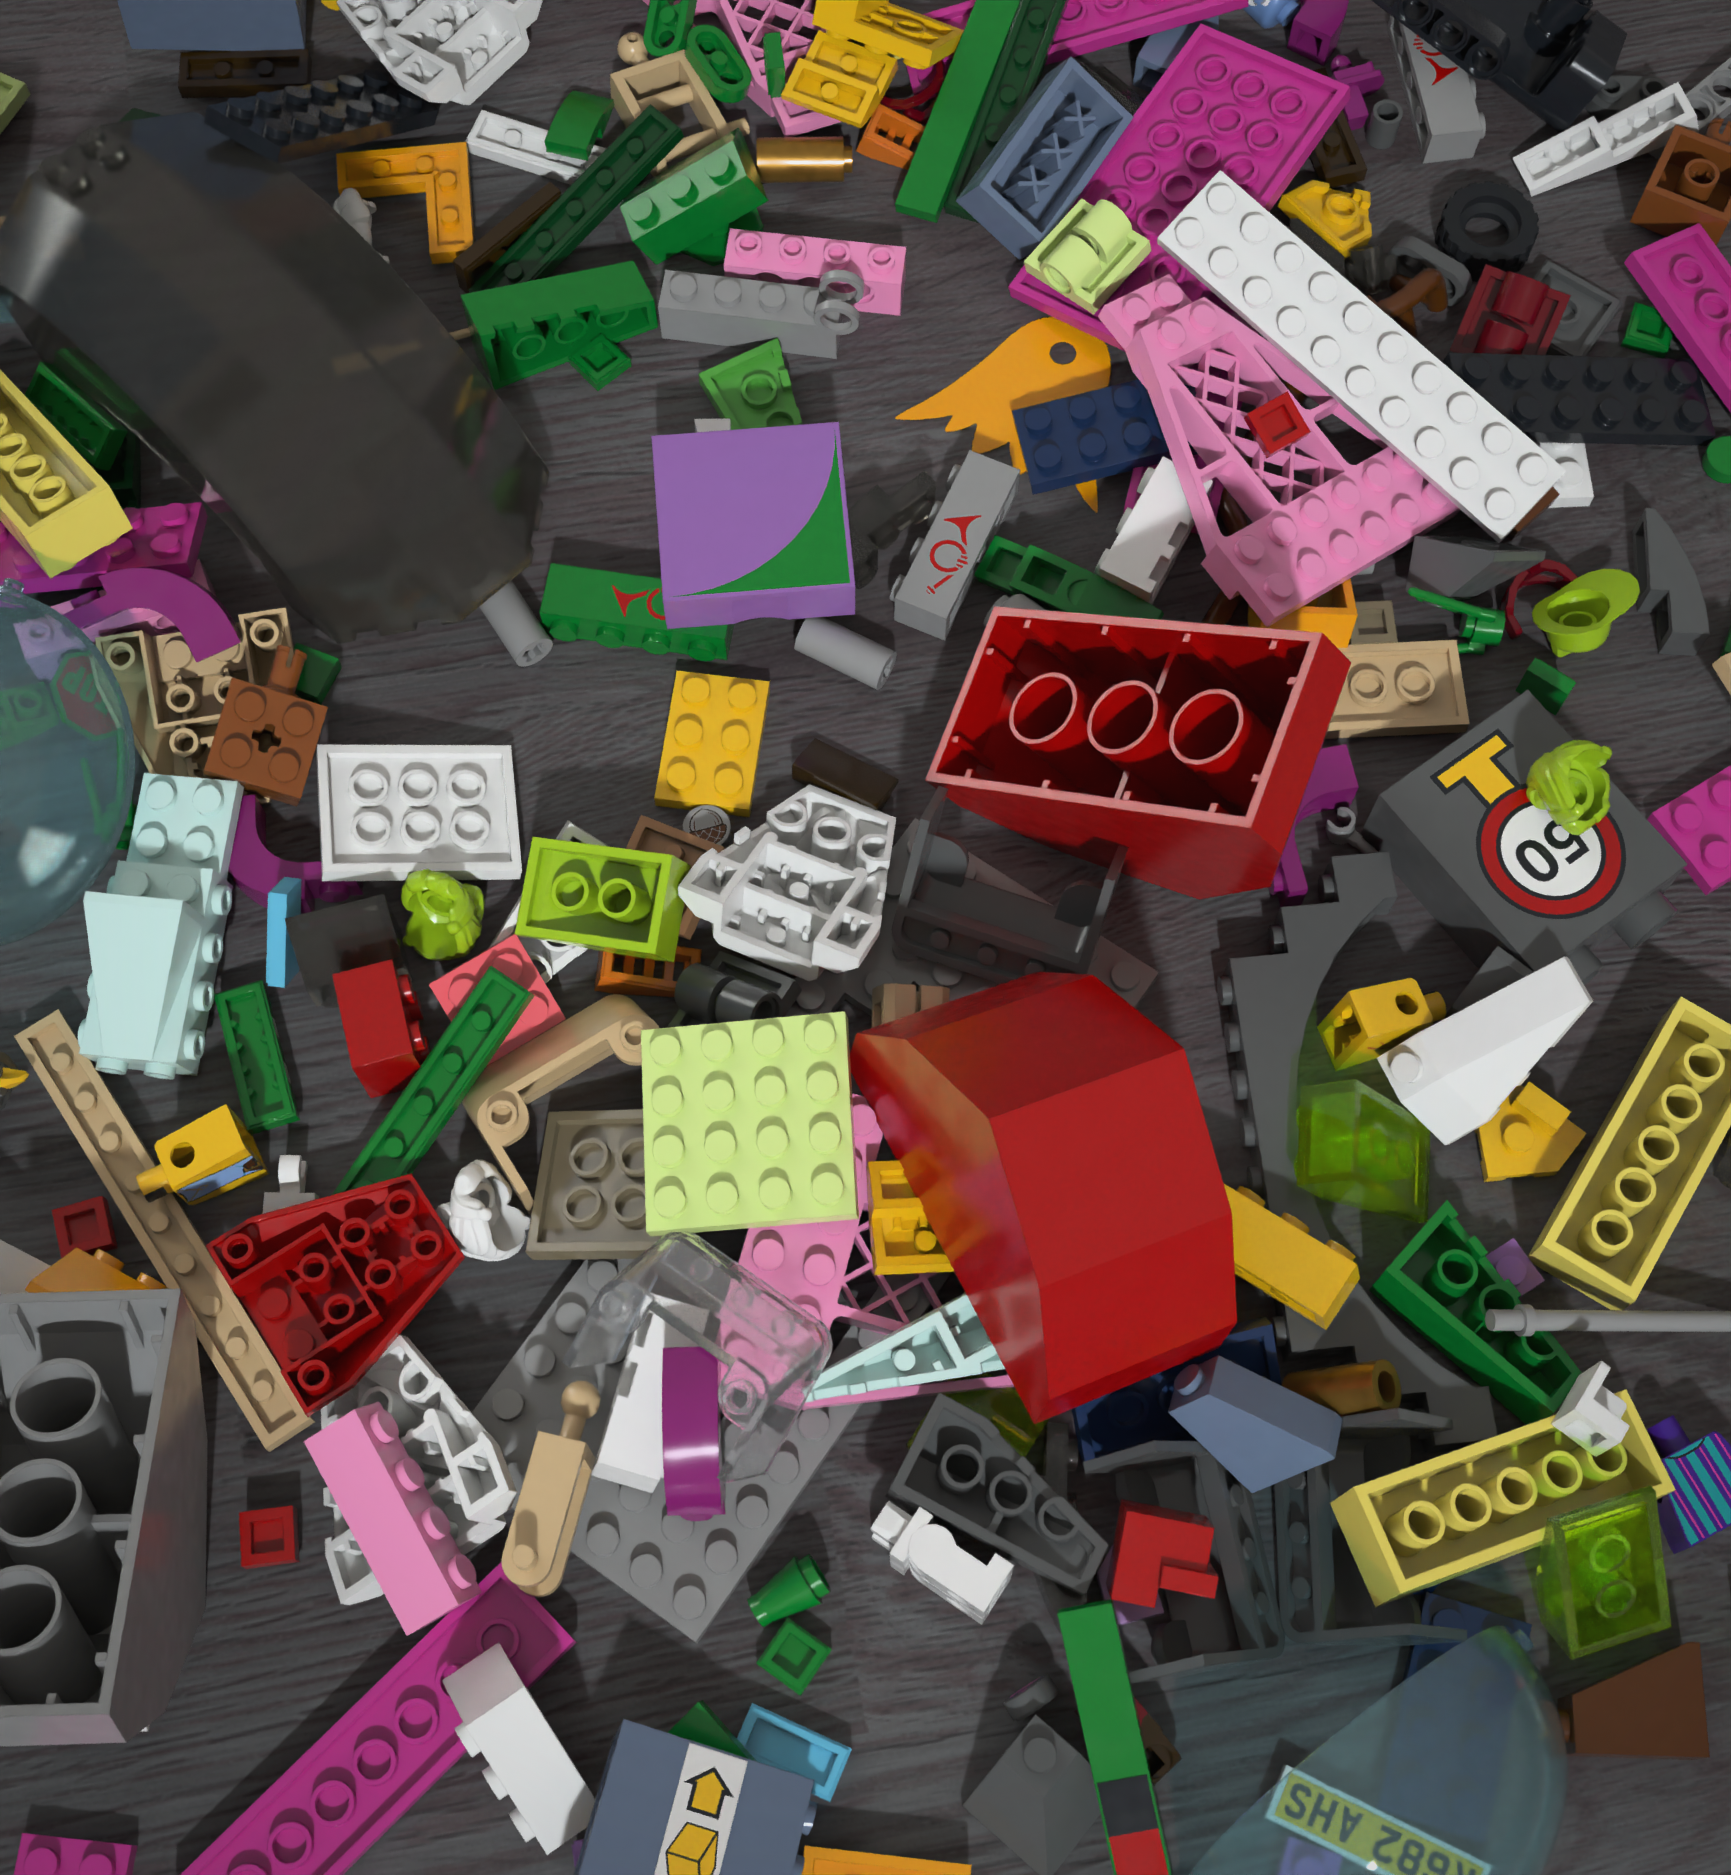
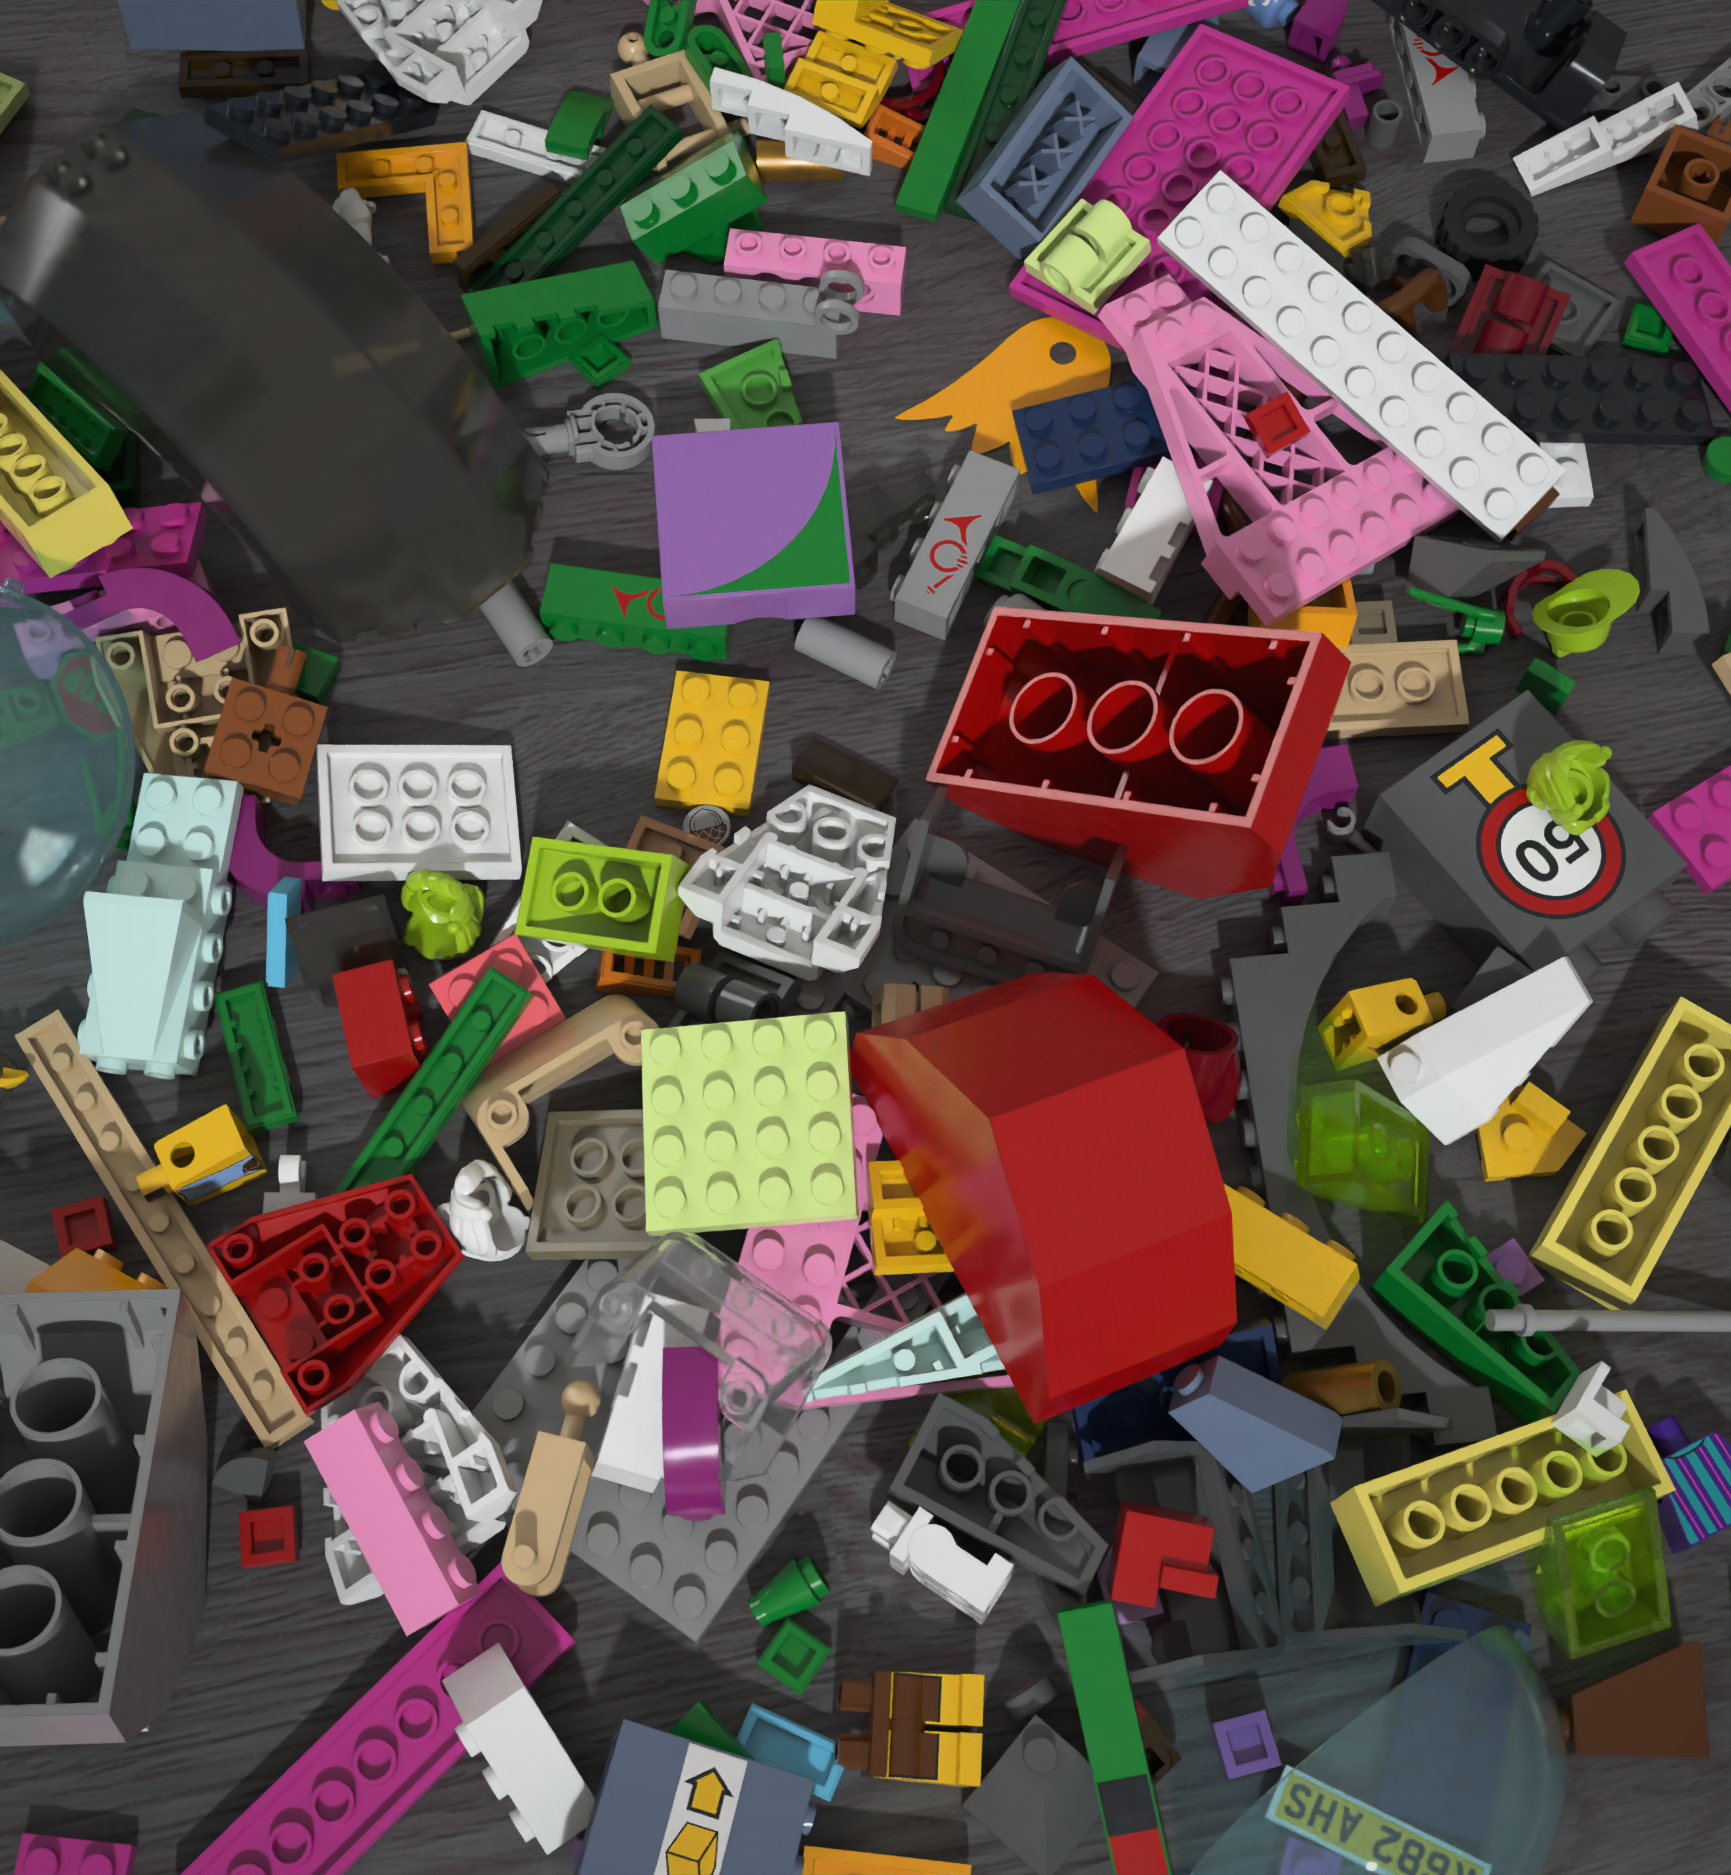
none -> dark grey tile [212,1447,277,1503]
none -> light grey pin [523,393,655,470]
none -> white slope [710,67,872,176]
none -> reddish brown hips [833,1671,985,1788]
none -> dark red helmet [1154,1012,1242,1123]
none -> medium lavender plate [1210,1709,1282,1780]

